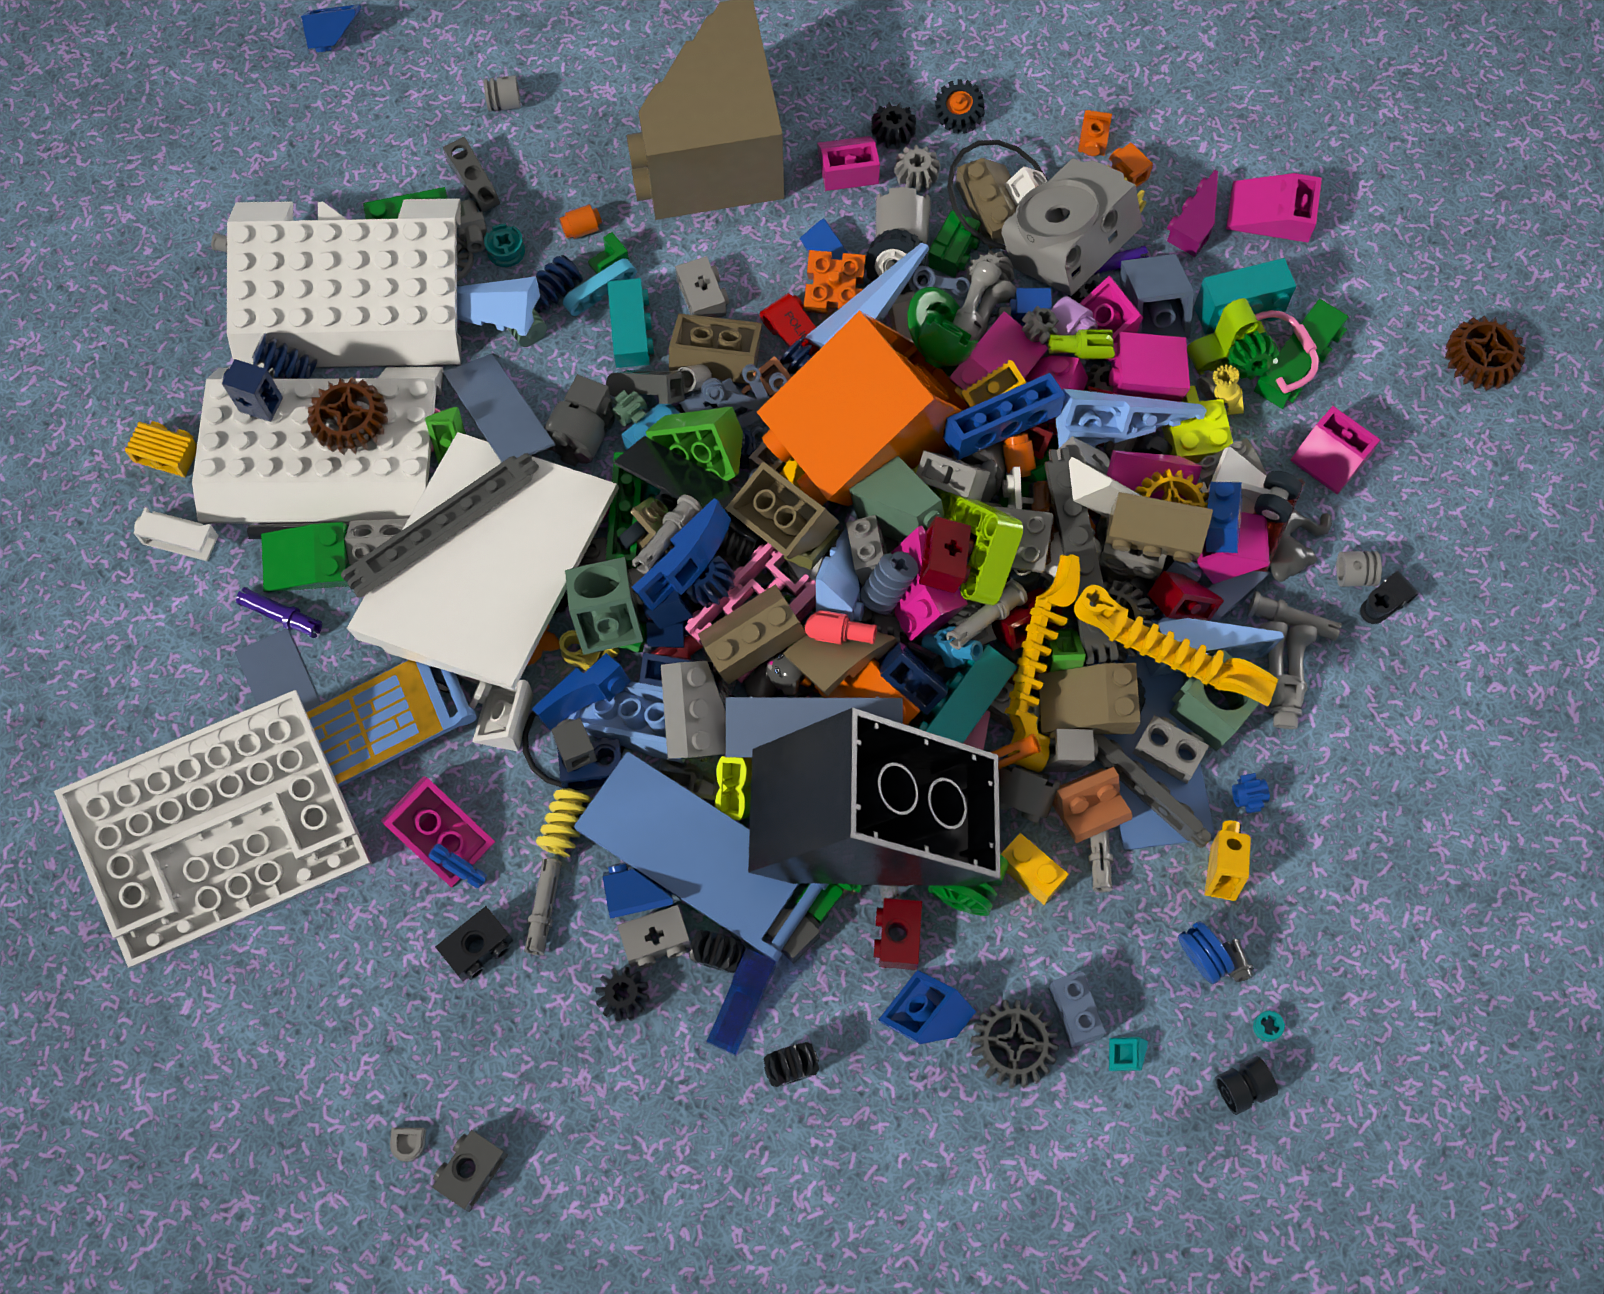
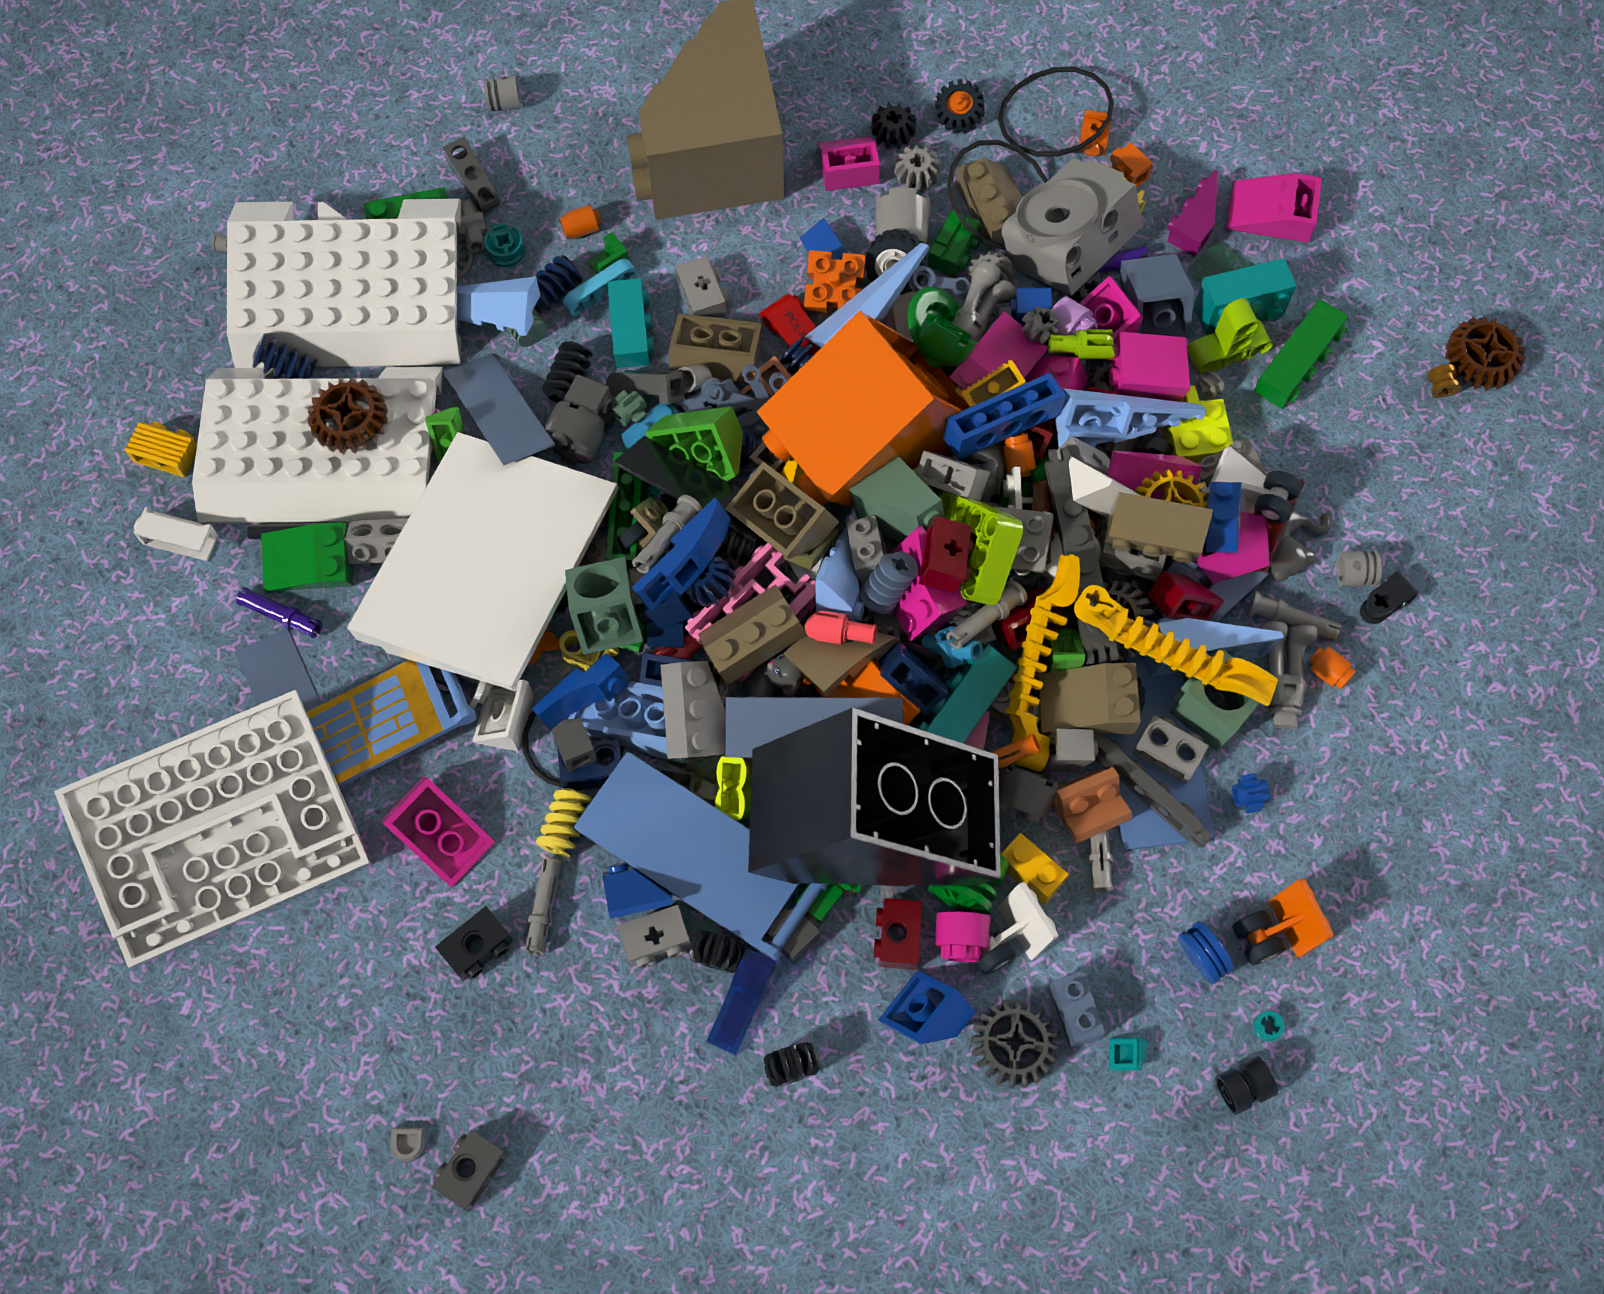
dark blue brick [222,359,283,422] -> none
blue slope [301,4,361,52] -> none
dark grey hinge [341,453,539,598] -> none
blue axle [428,843,487,888] -> none
black gear [595,967,650,1023] -> none
white brick [1004,166,1047,206] -> none
yellow torso [1204,820,1251,901] -> none
light yellow connector [1213,365,1244,415] -> none
dark grey pin [1222,939,1254,982] -> none
green gear [1227,330,1280,380] -> none
bright pink piece [1255,310,1319,393] -> none
dark pink slope [1290,406,1380,495] -> none
none -> black piece [542,341,593,403]
none -> dark pink piece [935,912,991,962]
none -> white plate [977,882,1058,975]
none -> black piece [998,67,1114,157]
none -> piece [1186,240,1253,284]
none -> orange plate [1232,878,1334,966]
none -> orange brick [1309,646,1356,690]
none -> pearl gold wheel [1427,364,1461,398]

